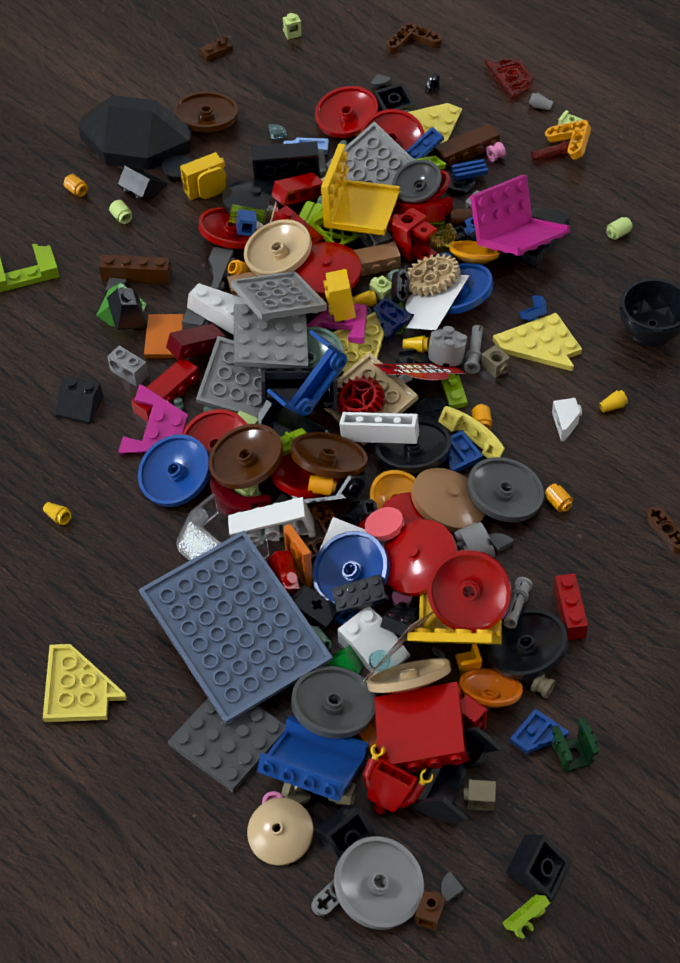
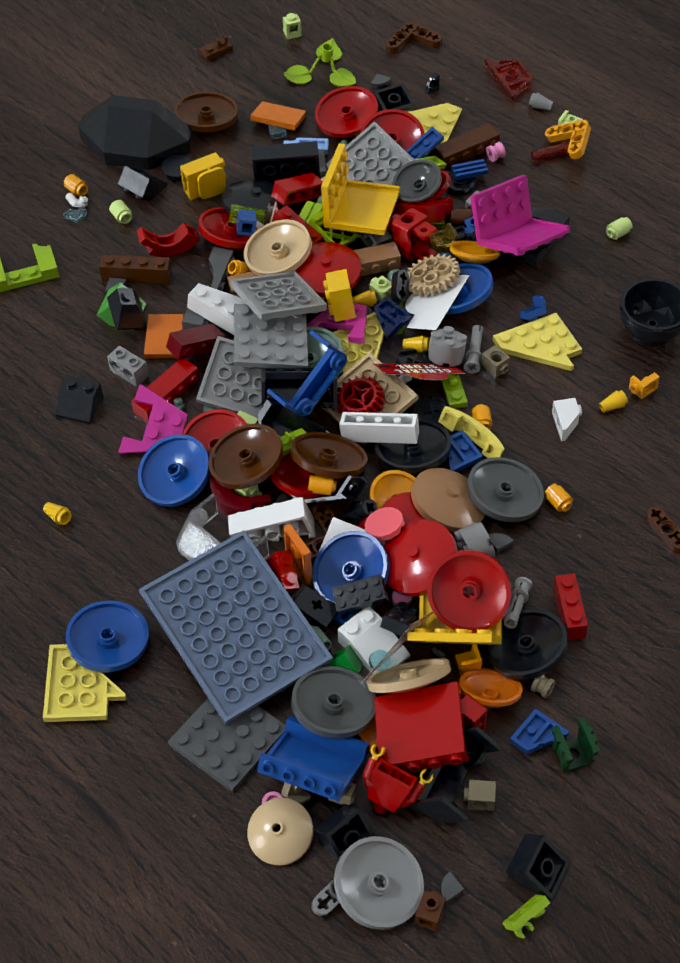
none -> clear light blue tile [63,208,87,223]
none -> white arm [66,193,88,208]
none -> blue dish [66,601,149,672]
none -> red arch [137,223,200,257]
none -> orange tile [250,101,306,130]
none -> lime plant [284,38,356,87]
none -> light orange bracket [629,372,660,399]

